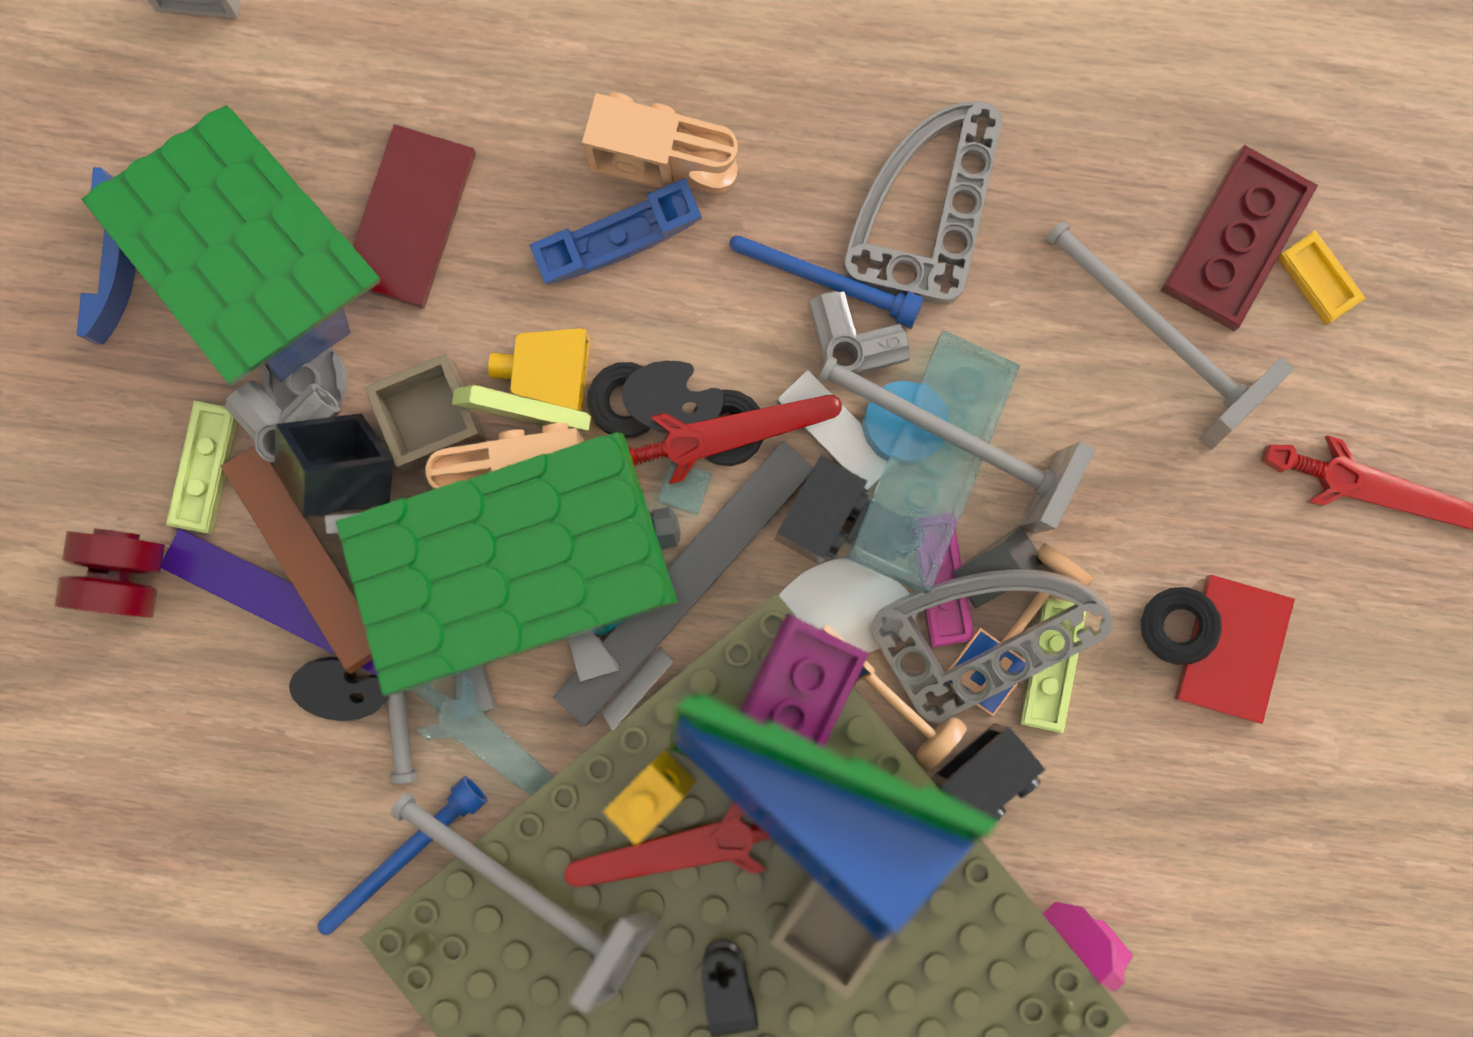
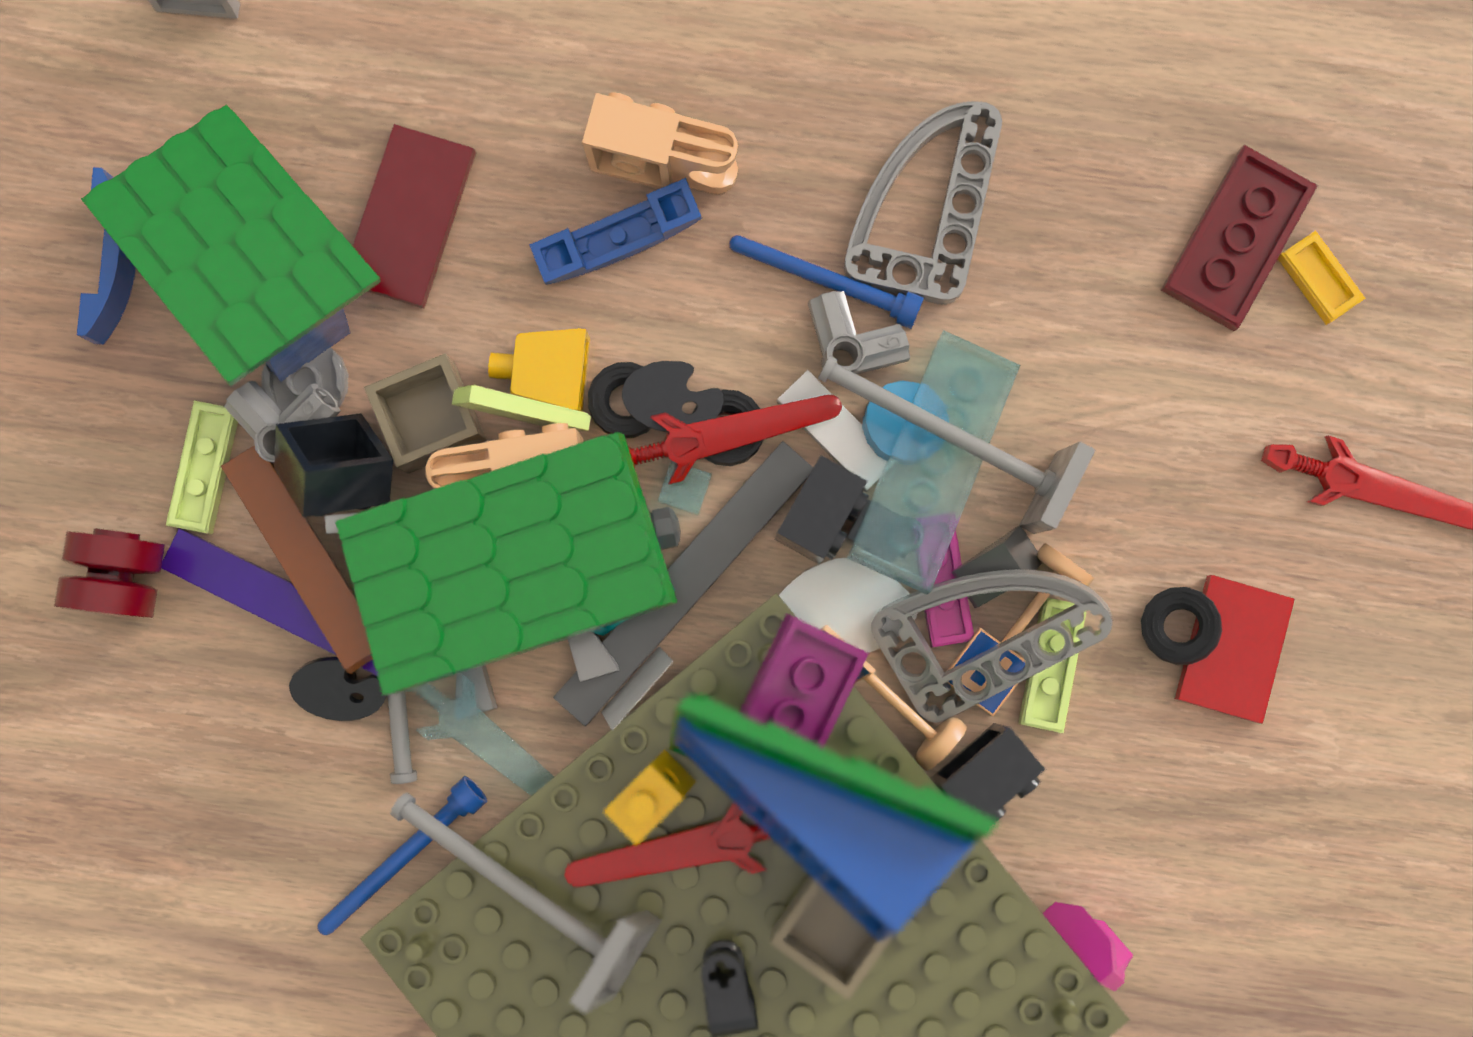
light grey tile [1046,221,1294,450] -> none

